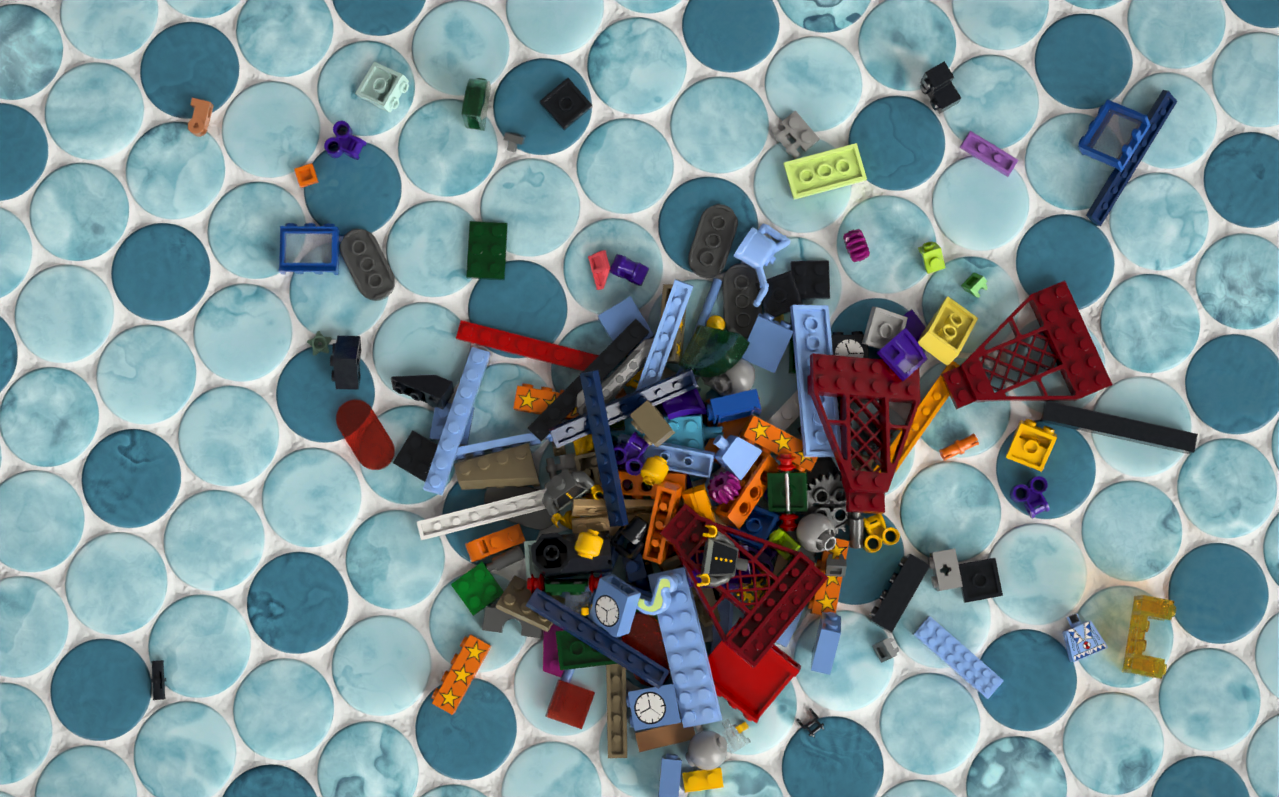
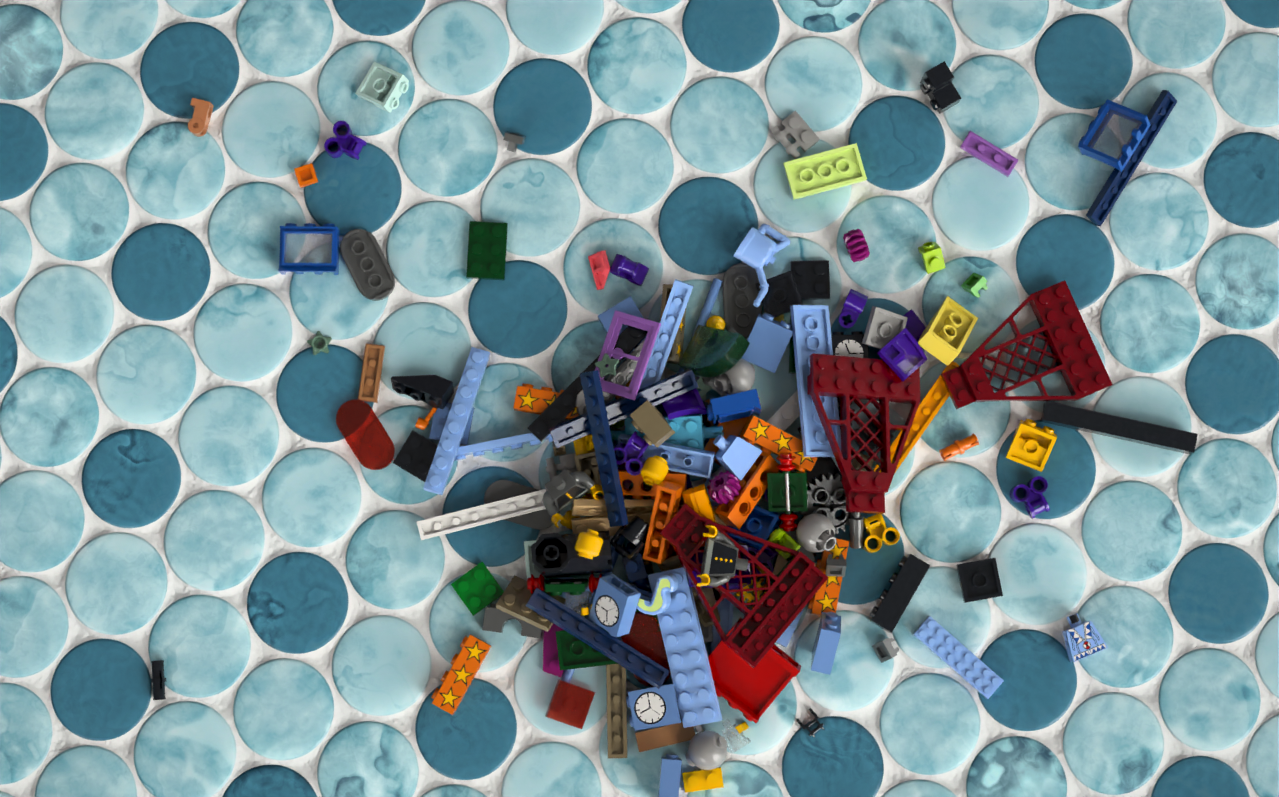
black brick [330,336,362,390] -> none
dark tan wedge [454,443,540,490] -> none
red plate [456,320,599,372] -> none
clear green brick [461,78,491,131] -> none
orange plate [465,524,525,562] -> none
dark grey cylinder [486,545,525,572] -> none
black plate [539,78,593,131] -> none
dark grey tile [688,204,738,278] -> none
light grey brick [928,549,963,591] -> none
clear yellow plate [1122,595,1176,679] -> none
none -> medium nougat tile [358,343,385,403]
none -> orange hand [415,407,437,430]
none -> medium lavender door [595,310,661,401]
none -> sand green plate [595,353,619,378]
none -> dark purple piece [839,289,868,328]

